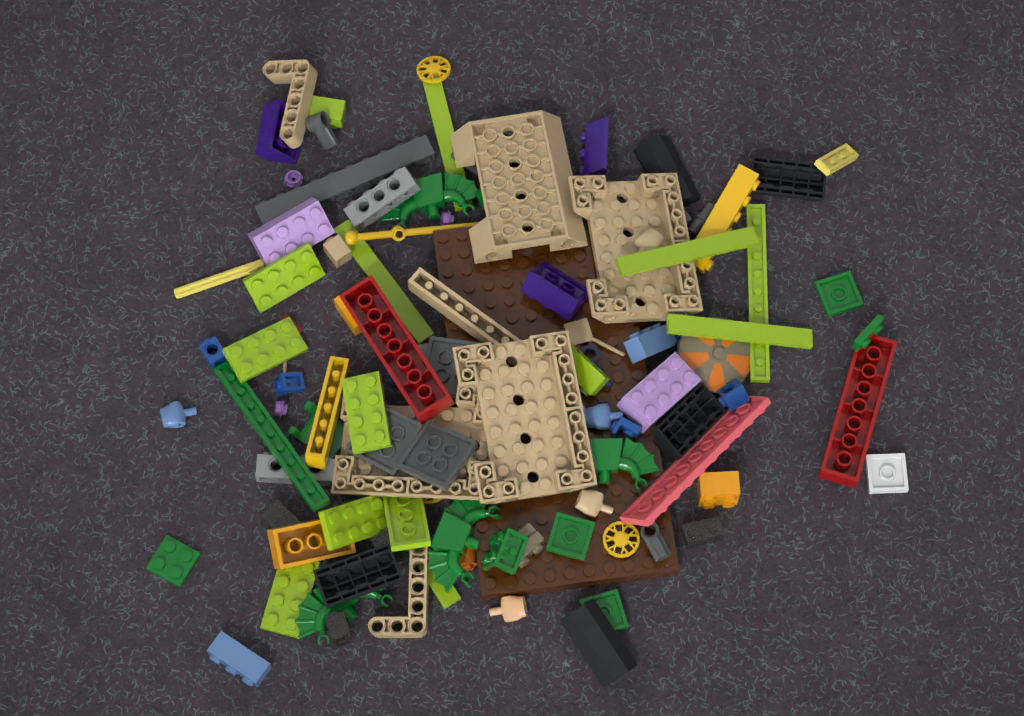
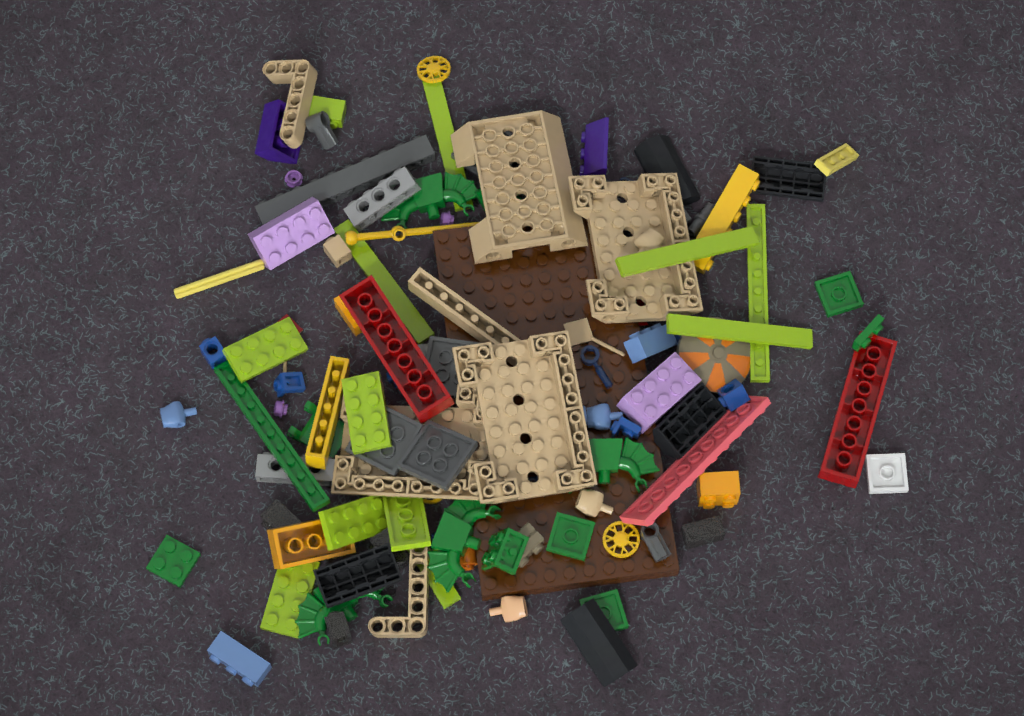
lime plate [242,242,325,313] -> none
dark purple slope [521,261,588,320] -> none
lime brick [570,341,610,396] -> none

